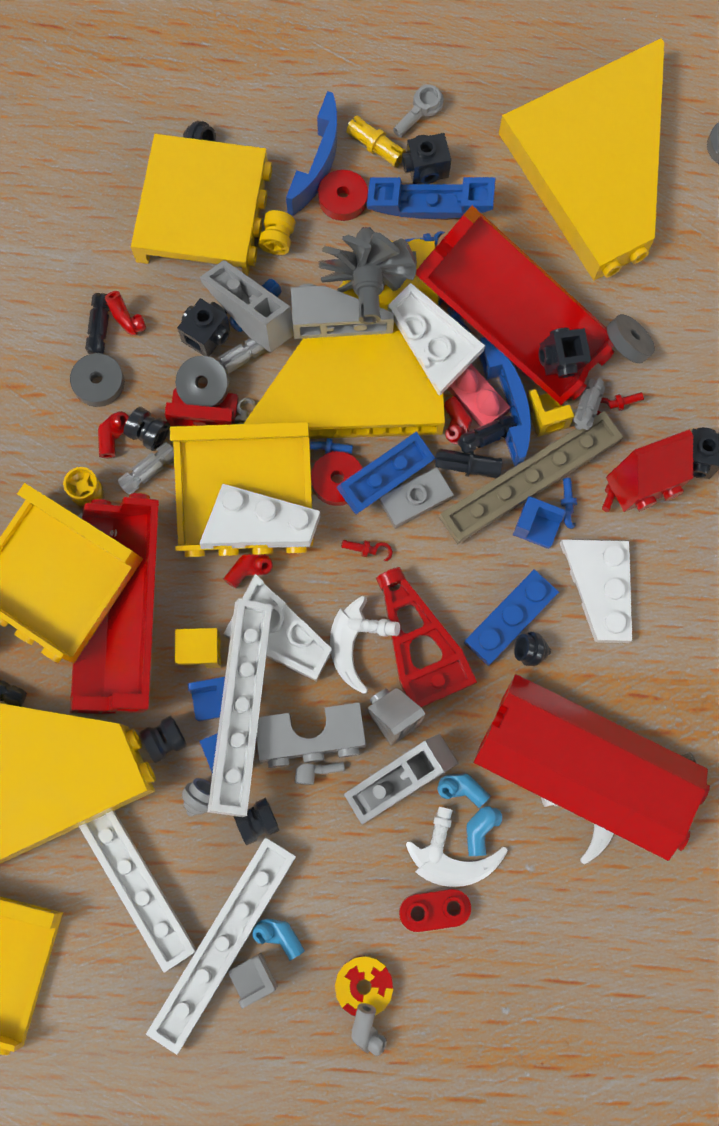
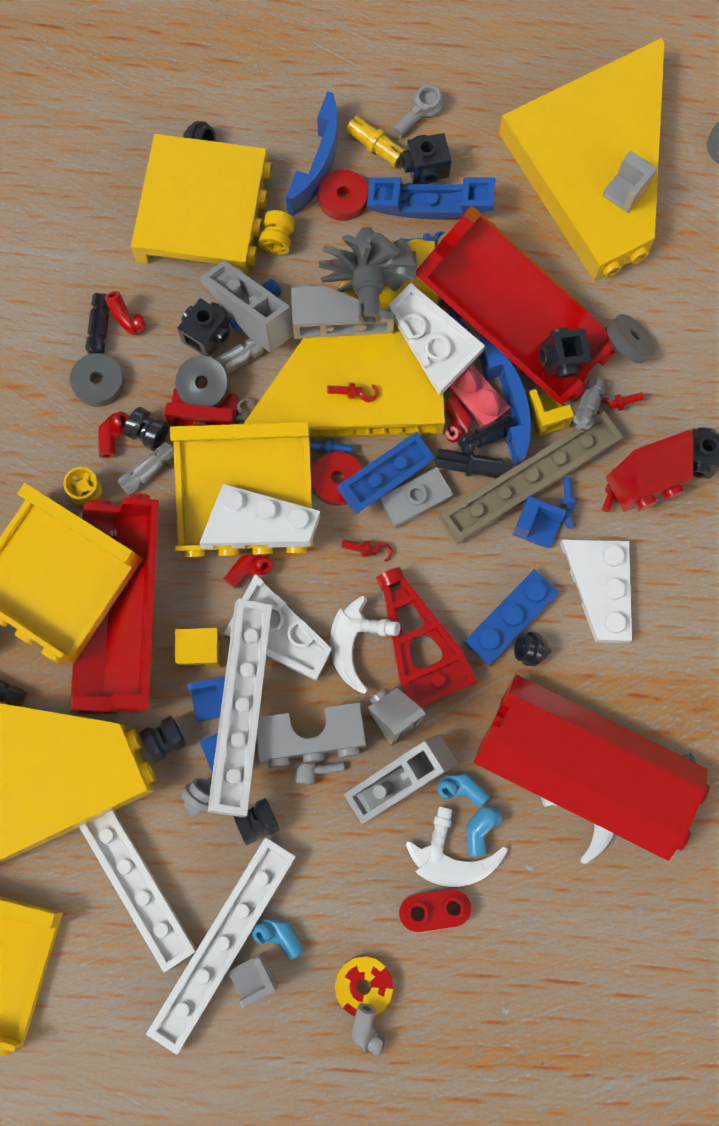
none -> red hand [327,382,379,402]
none -> light grey panel [603,150,657,213]

